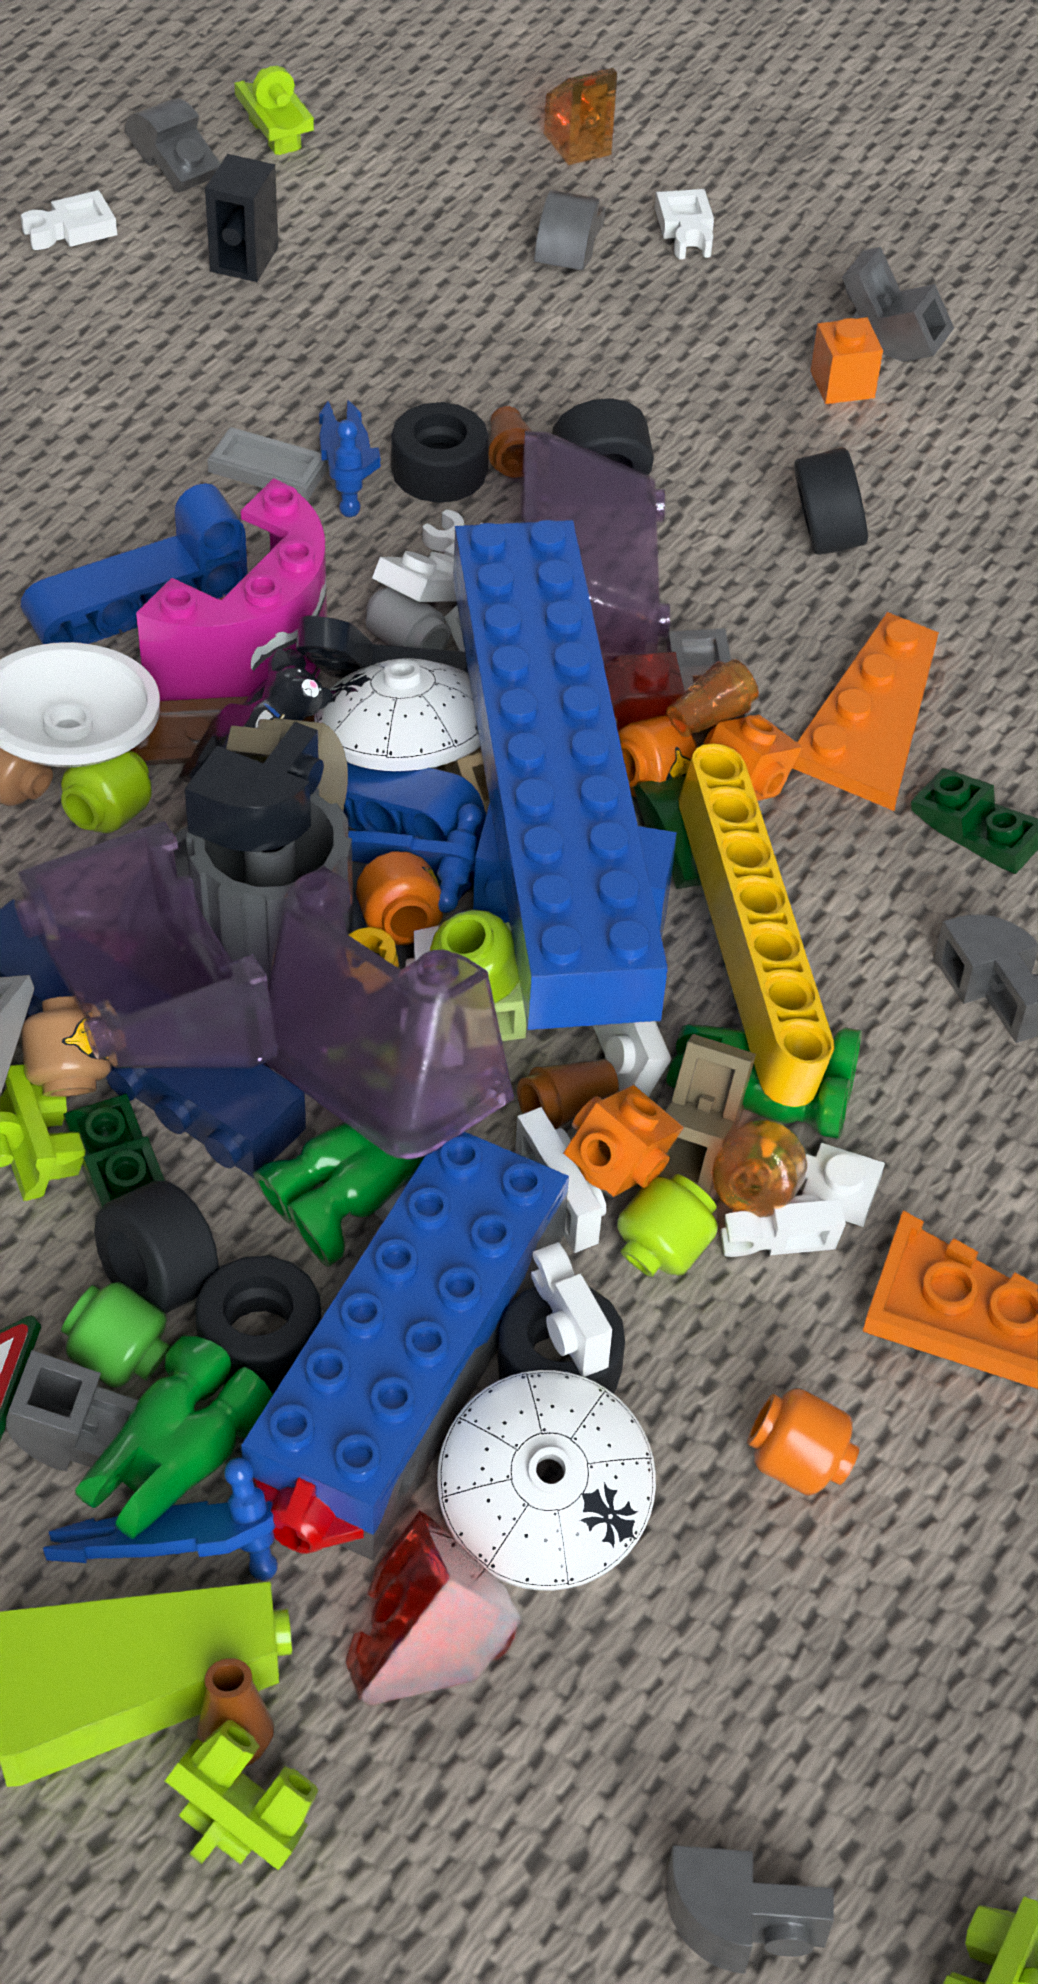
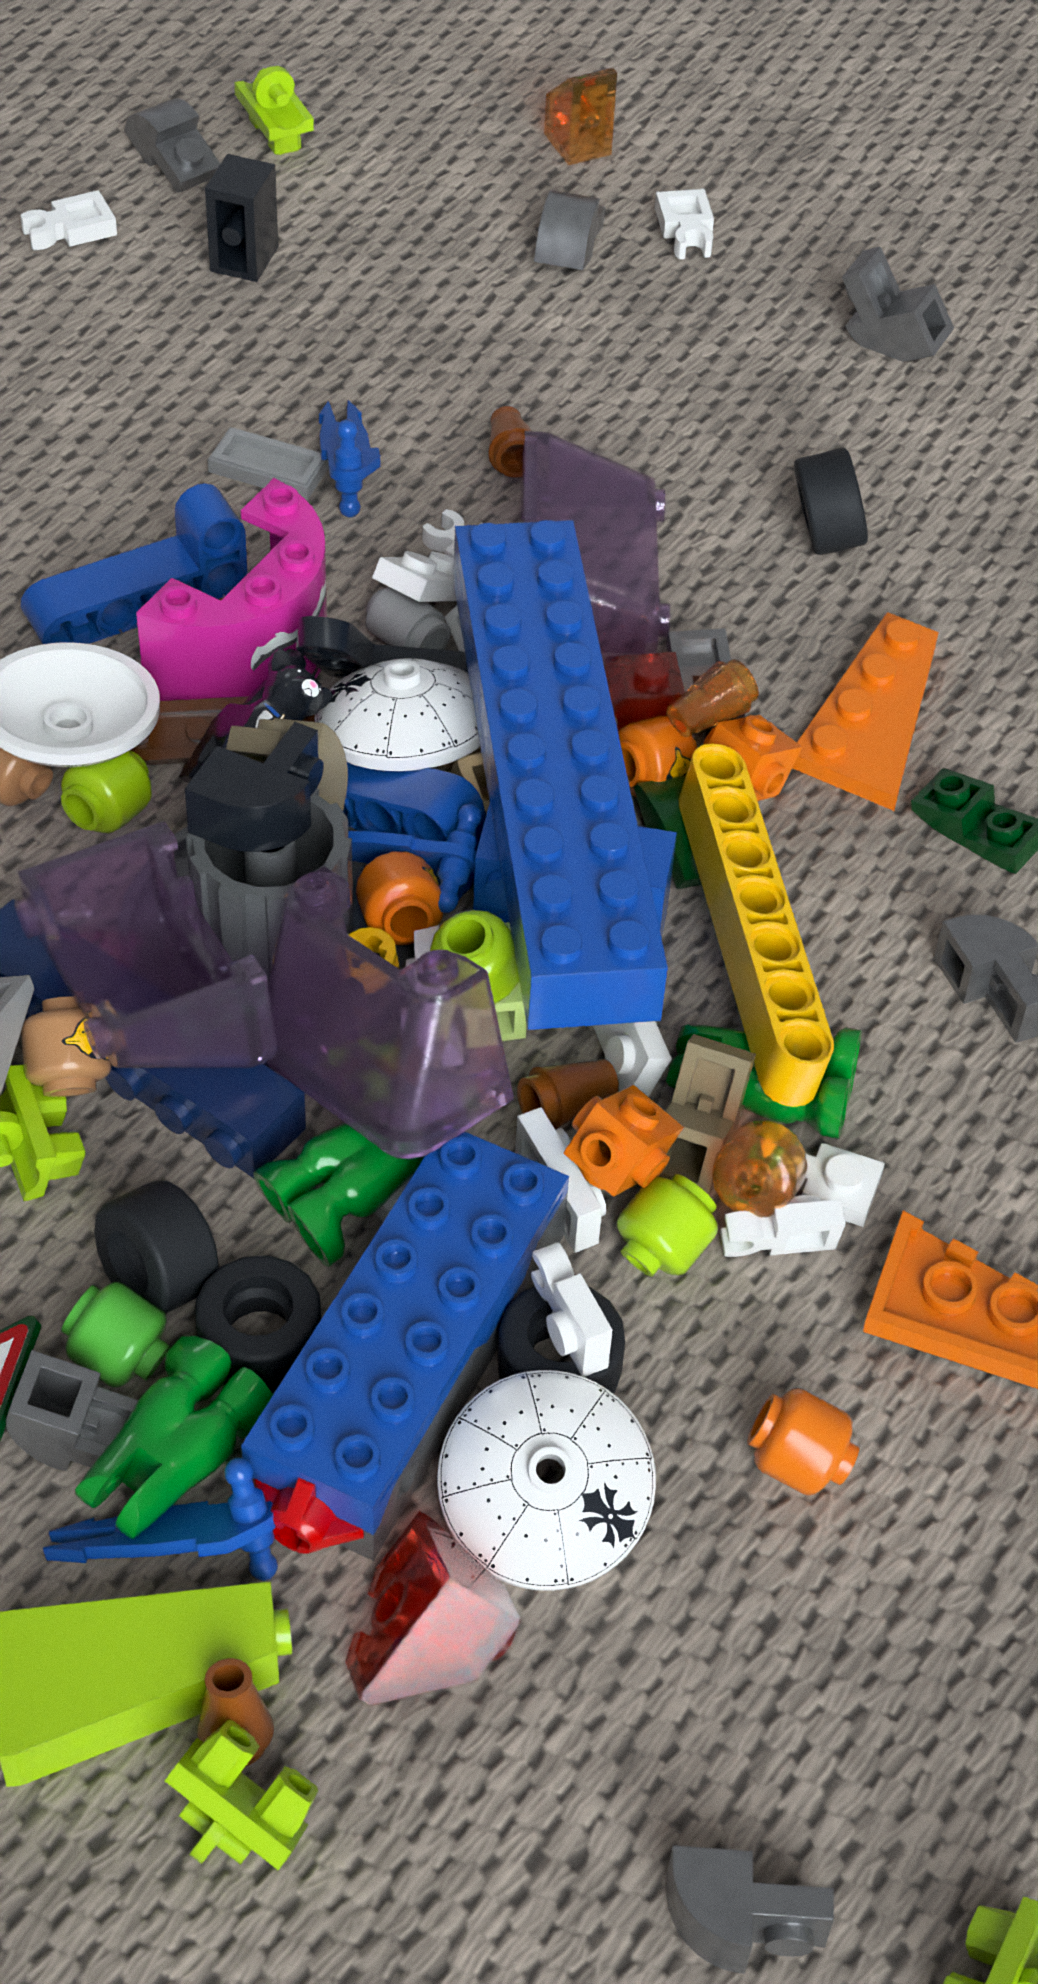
dark green slope [63,1094,165,1209] -> none
black tyre [391,402,489,503] -> none
black tyre [551,398,654,494] -> none
orange brick [810,317,883,404] -> none

